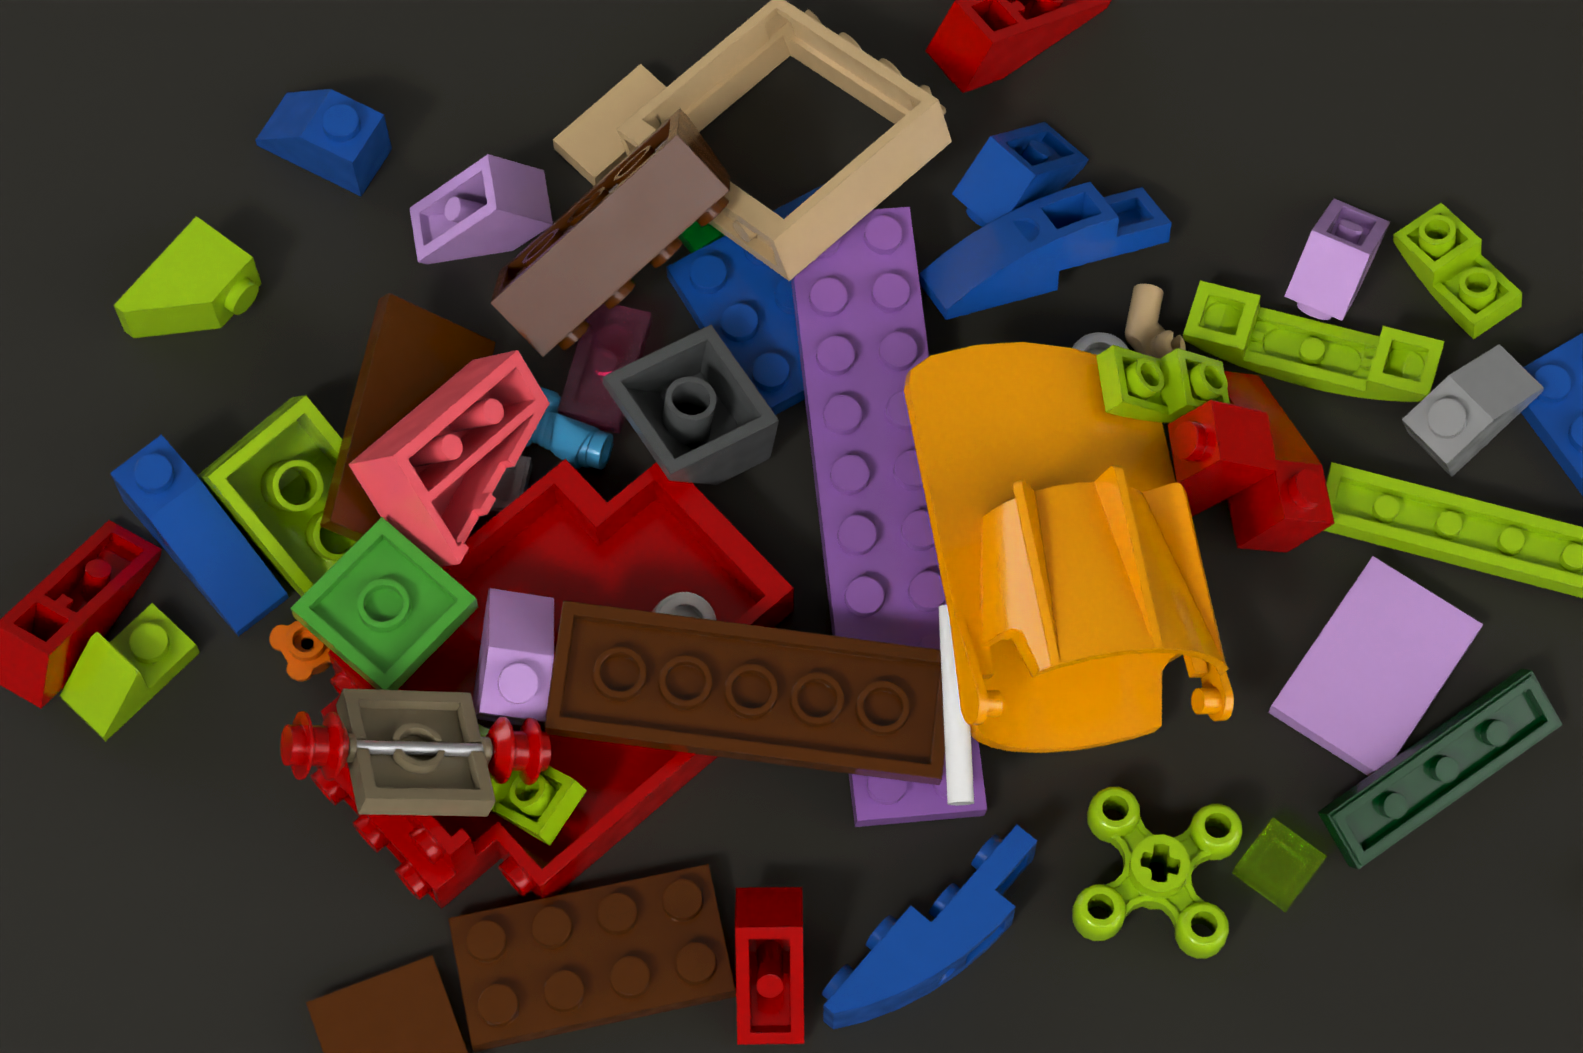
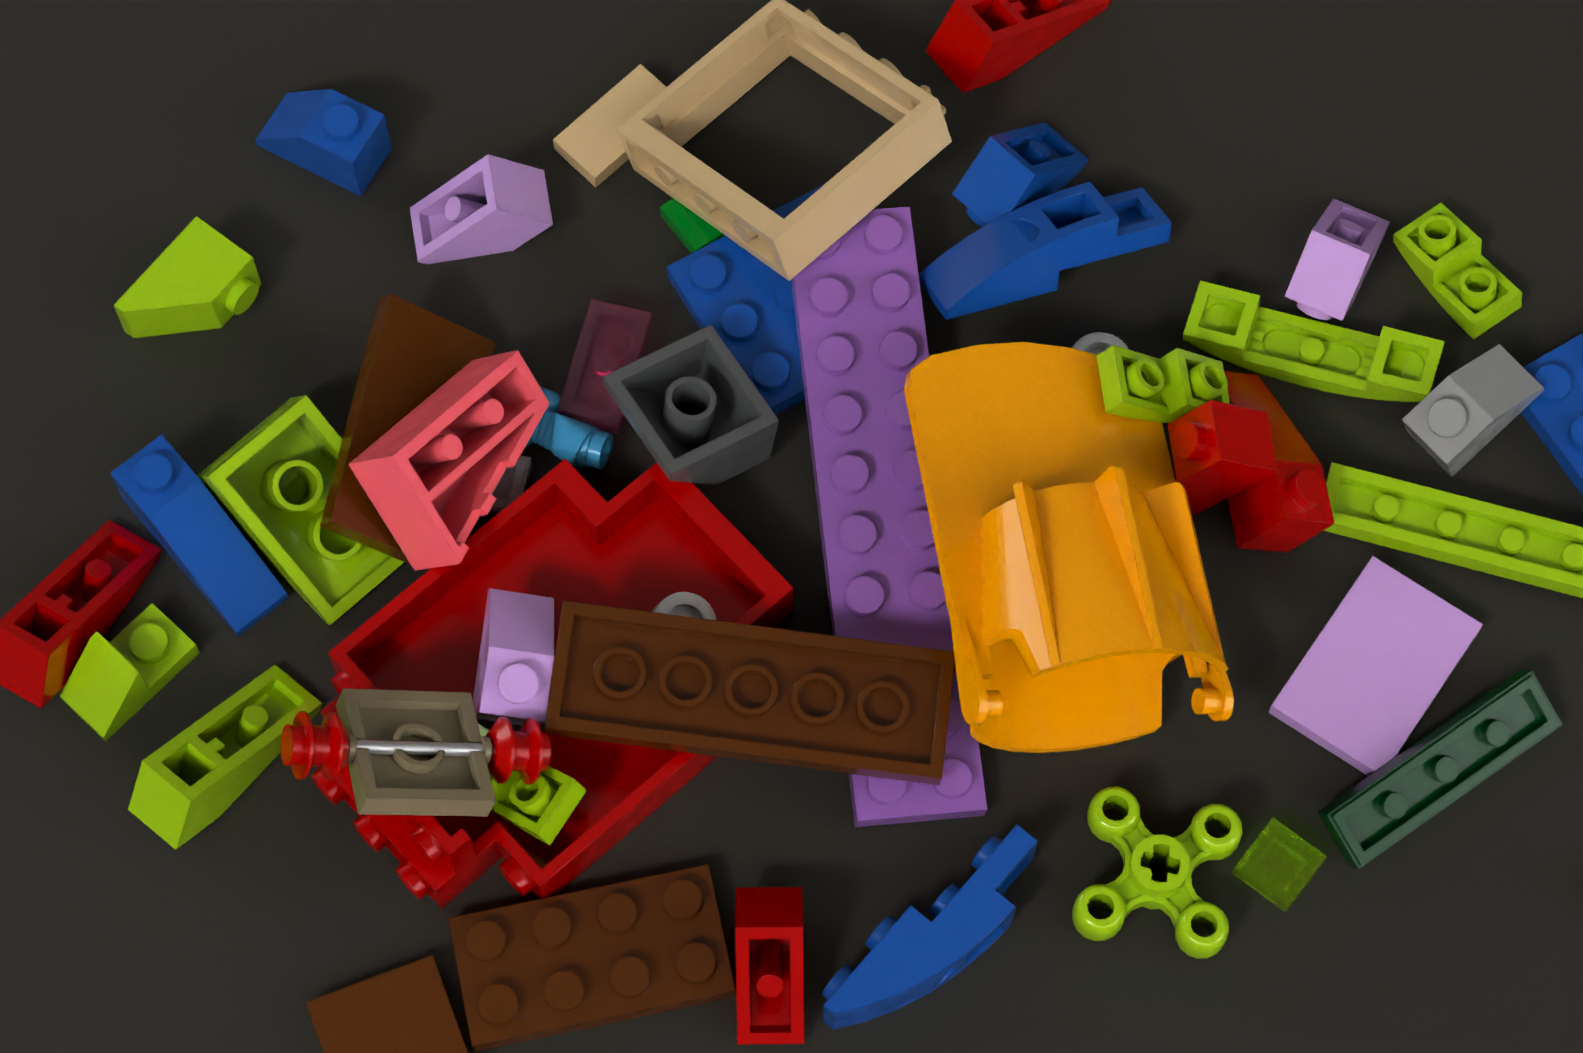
orange plate [269,621,332,682] -> none
bright green plate [290,517,478,690] -> none
reddish brown slope [490,109,730,357] -> none
white bar [938,605,974,806] -> none
tan arm [1125,284,1186,359] -> none
none -> lime slope [128,665,322,850]

